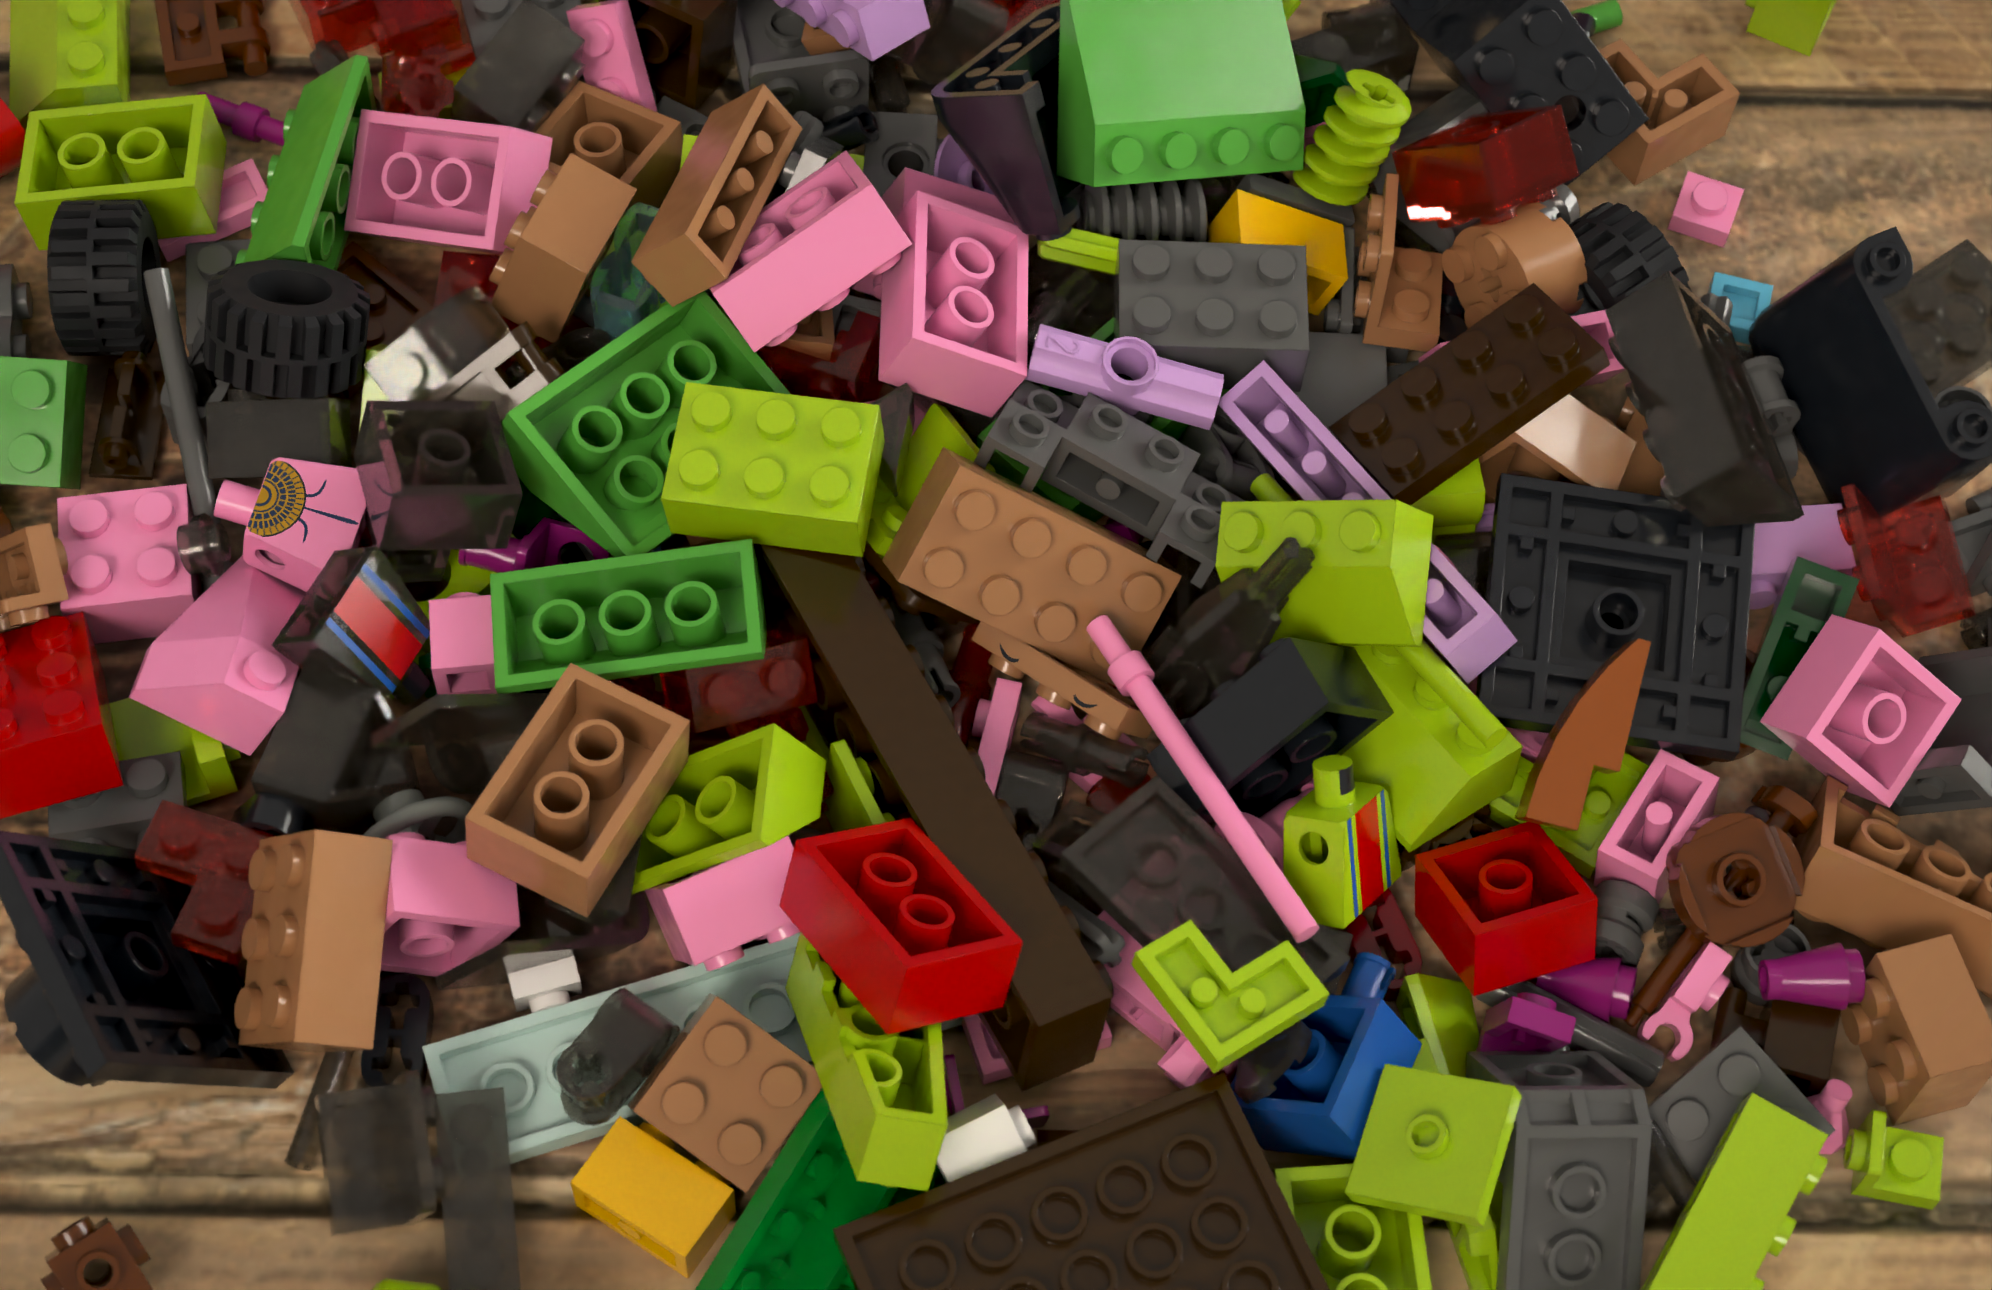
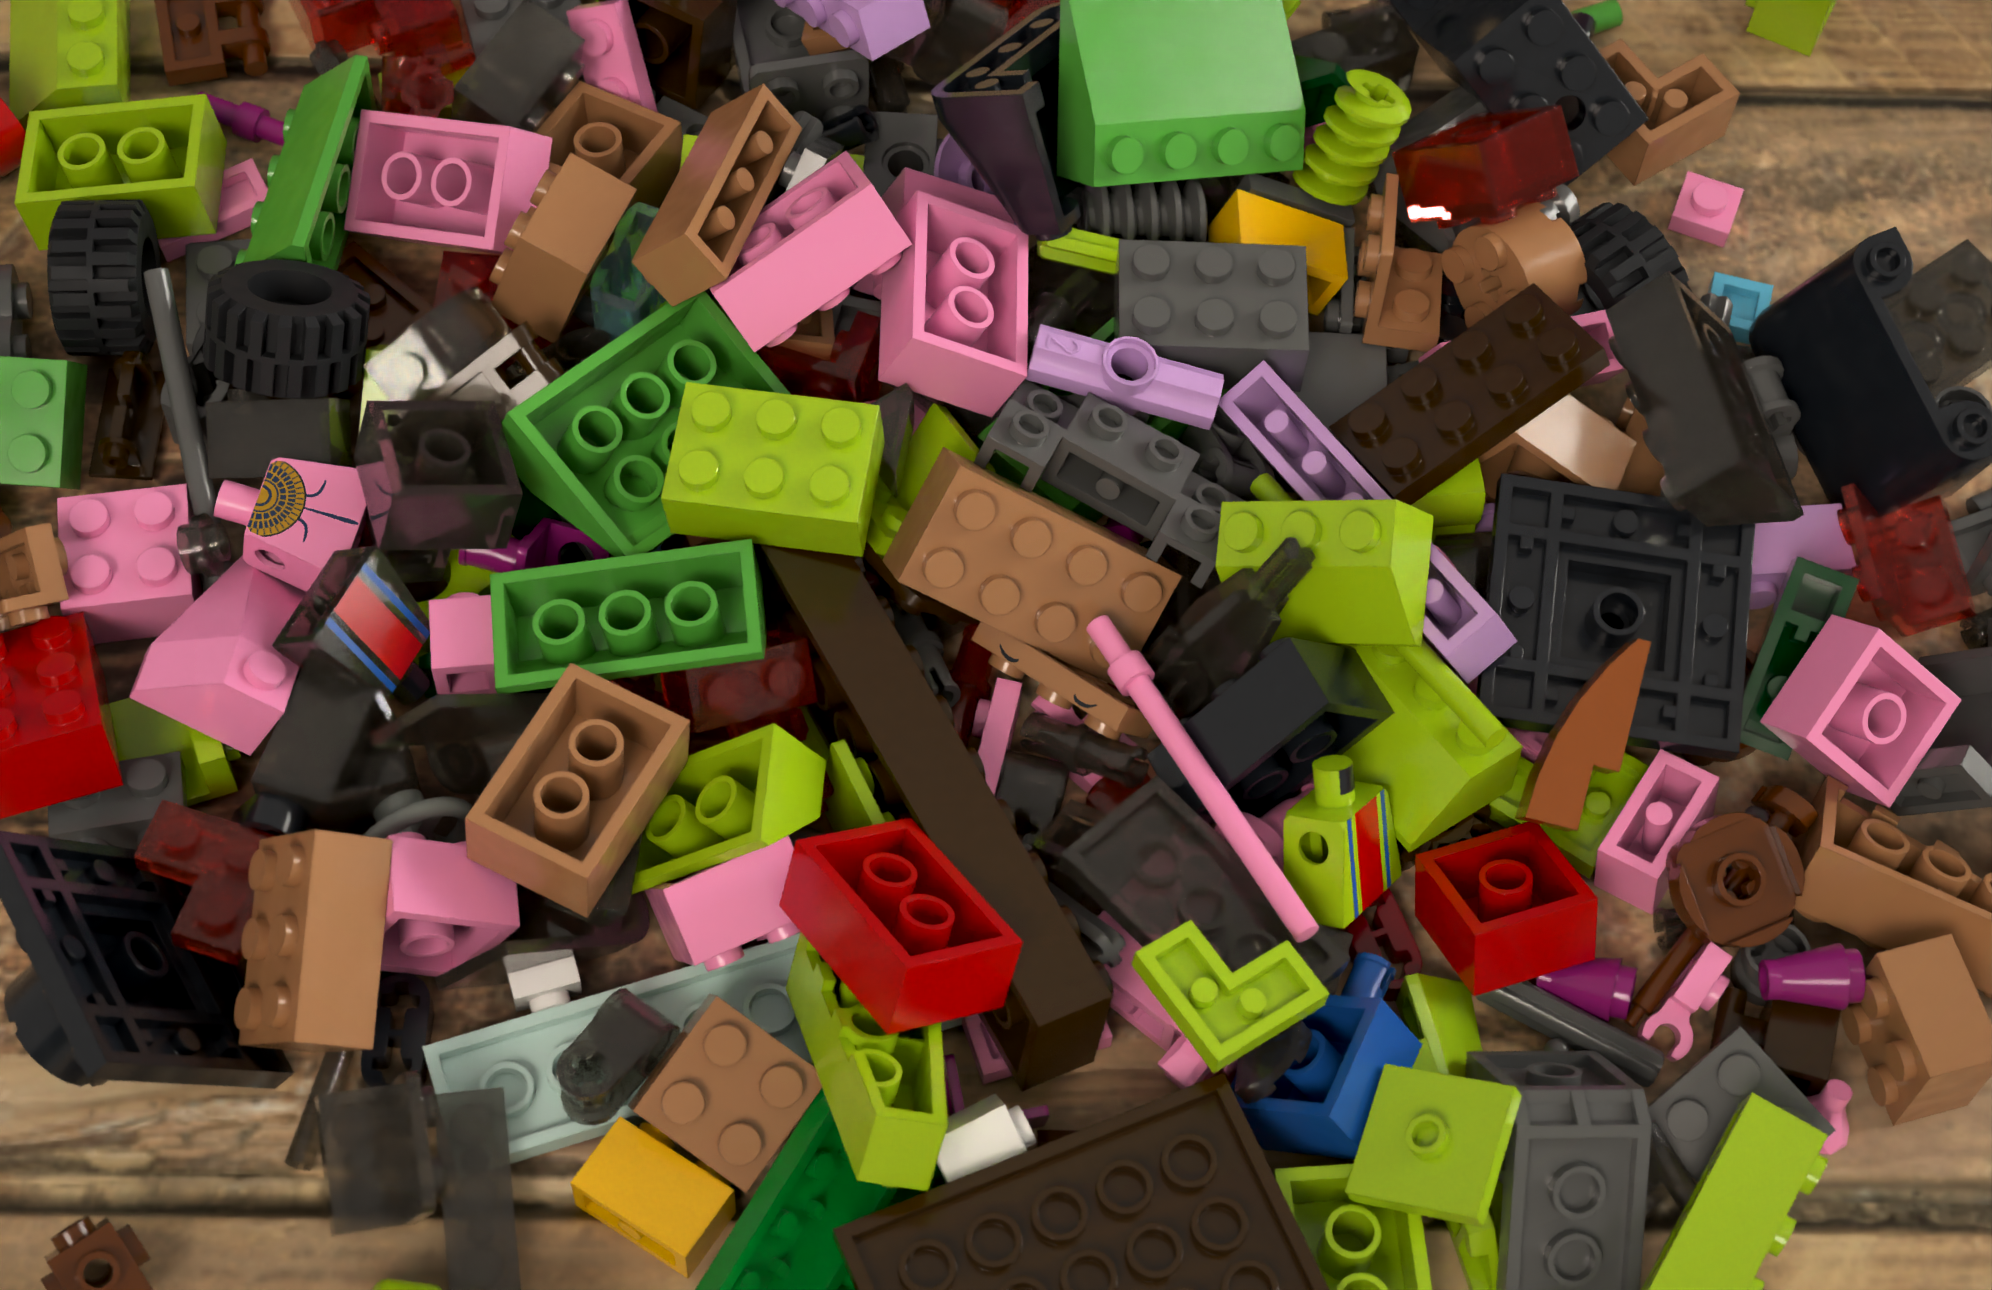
magenta bracket [1476,992,1577,1052] -> none
dark grey wheel [1594,880,1660,968] -> none
lime bracket [1843,1109,1944,1210] -> none

